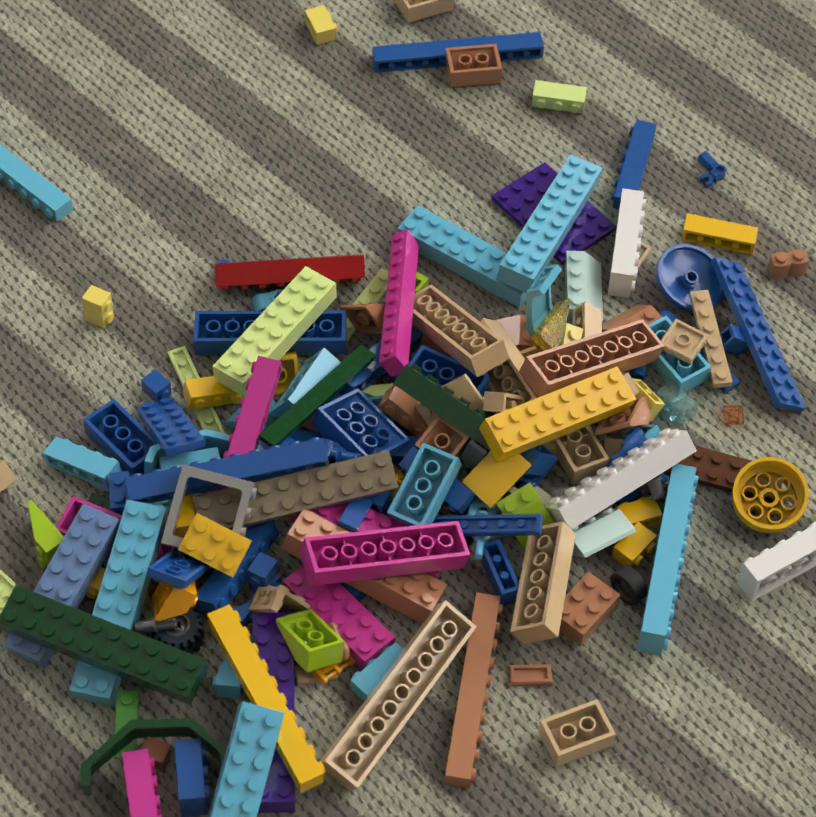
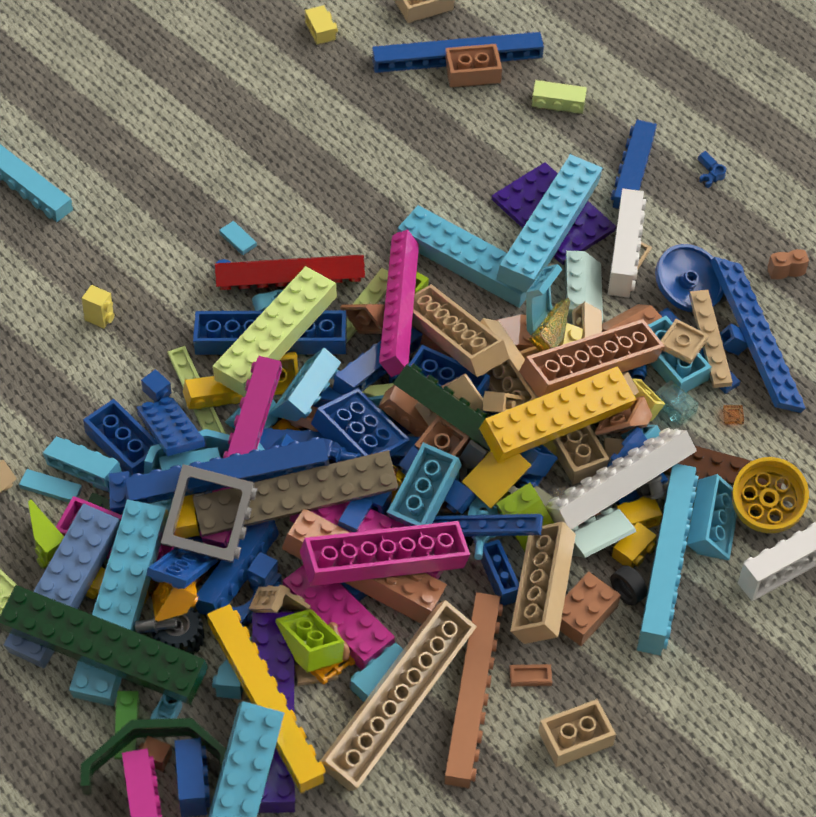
yellow plate [178,513,252,578] -> none
dark green tile [259,345,376,447] -> none
yellow brick [681,213,758,255] -> none
none -> medium azure tile [19,469,82,503]
none -> medium azure piece [150,695,182,719]
none -> medium azure tile [219,221,257,255]
none -> medium azure slope [687,474,737,560]

